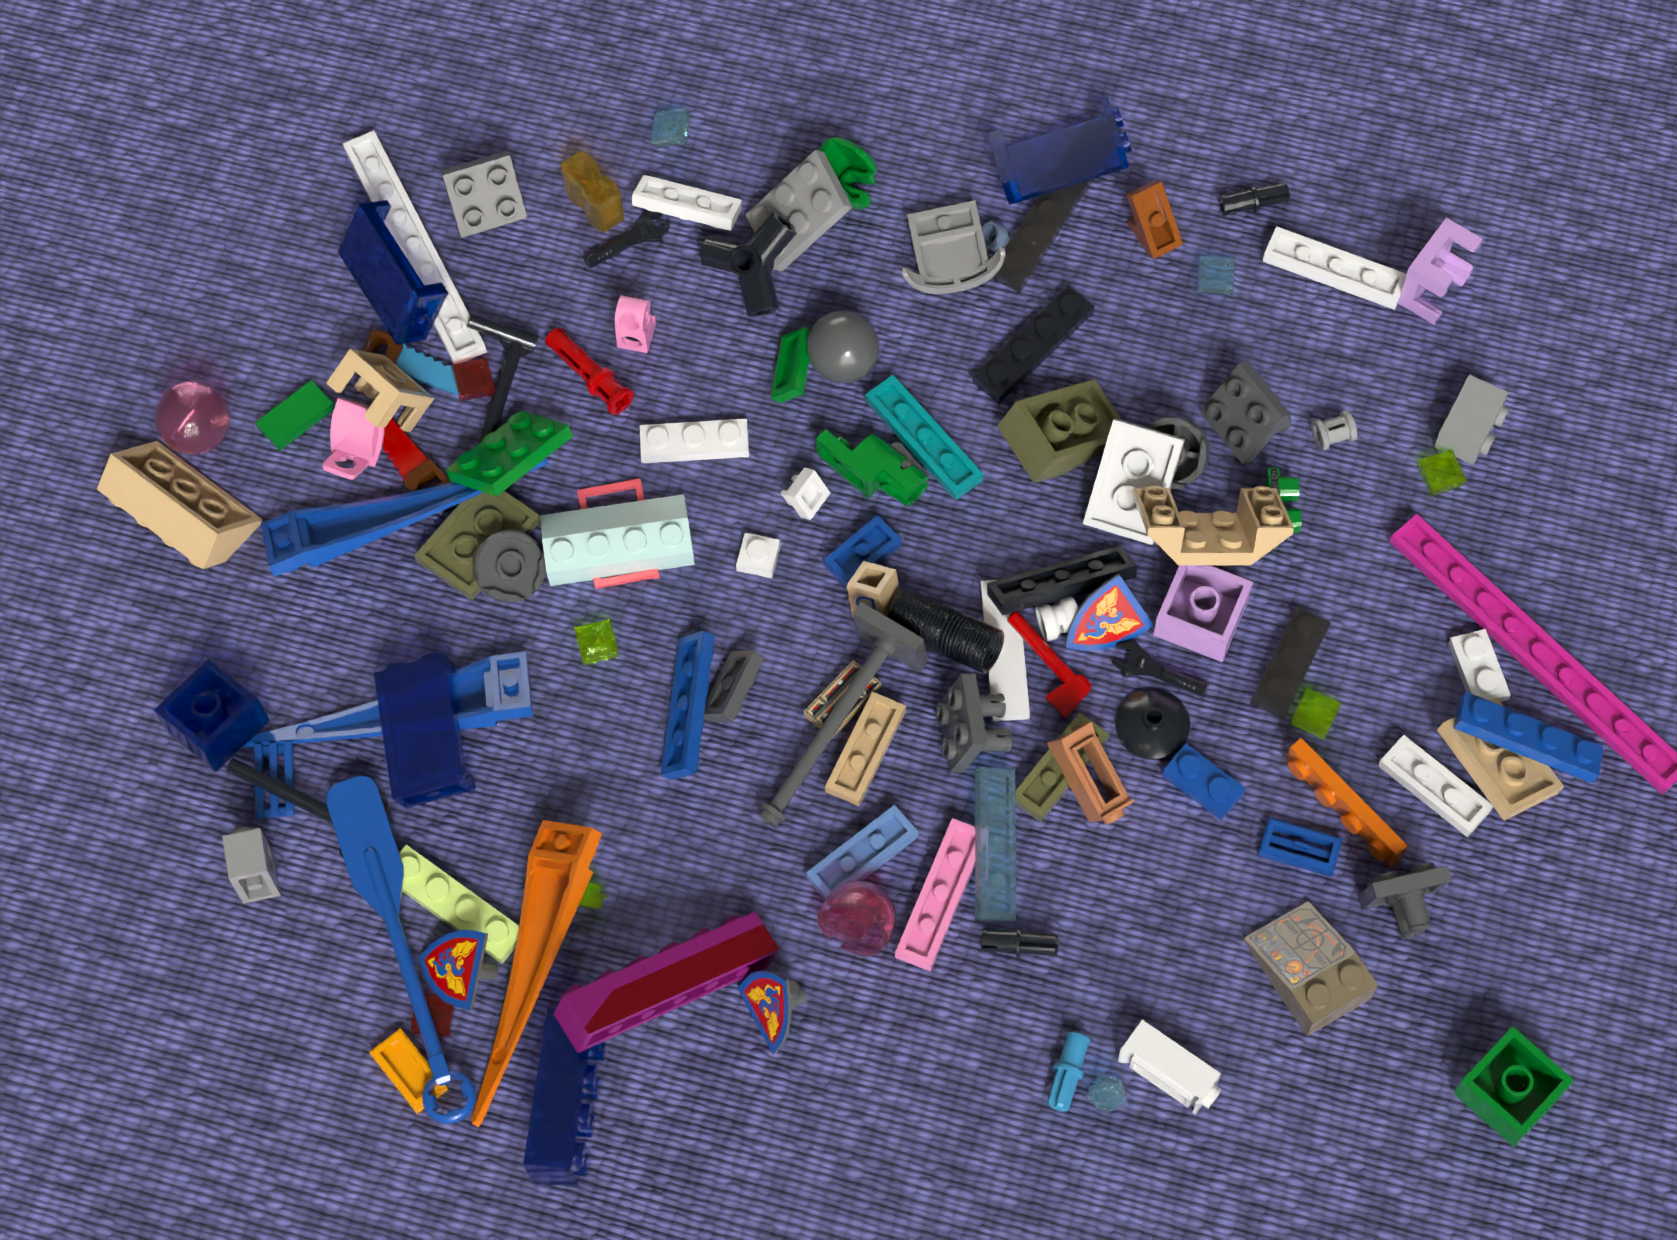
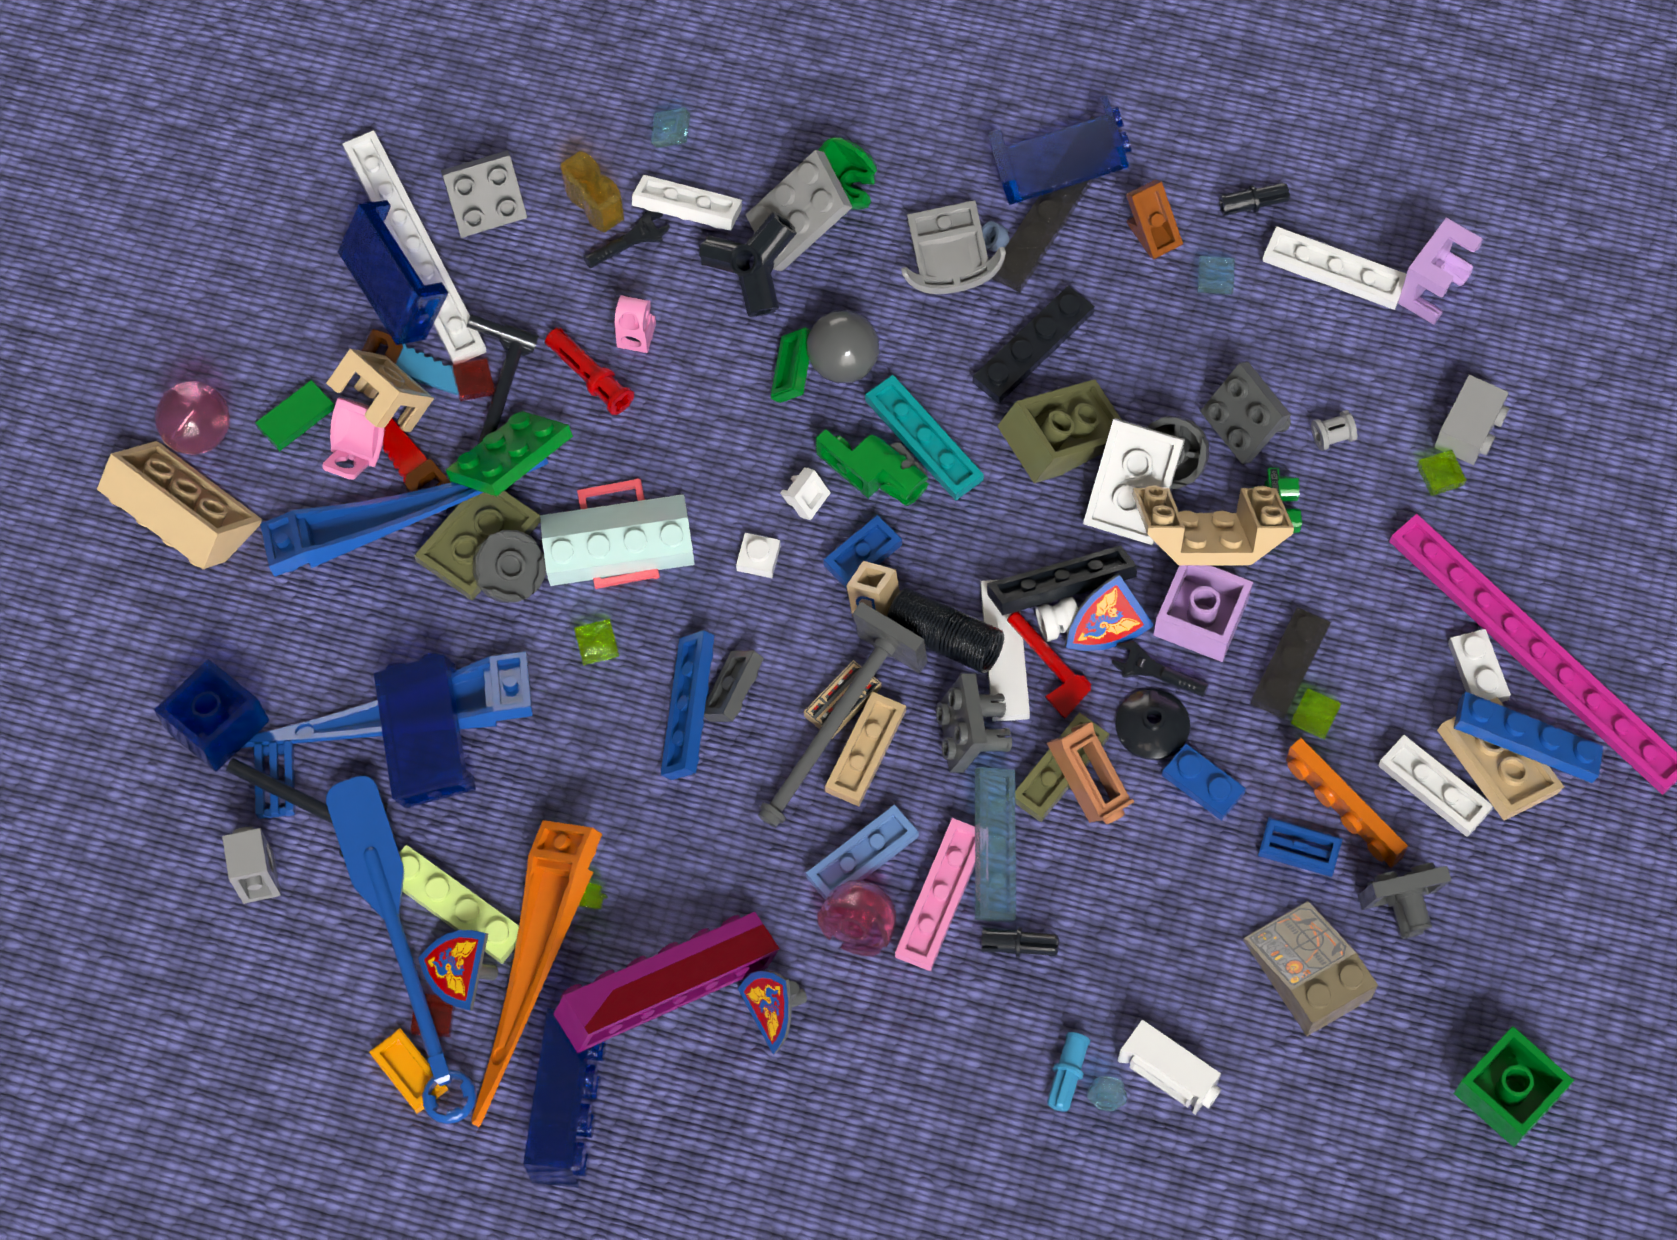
white plate [640,419,749,463] -> none

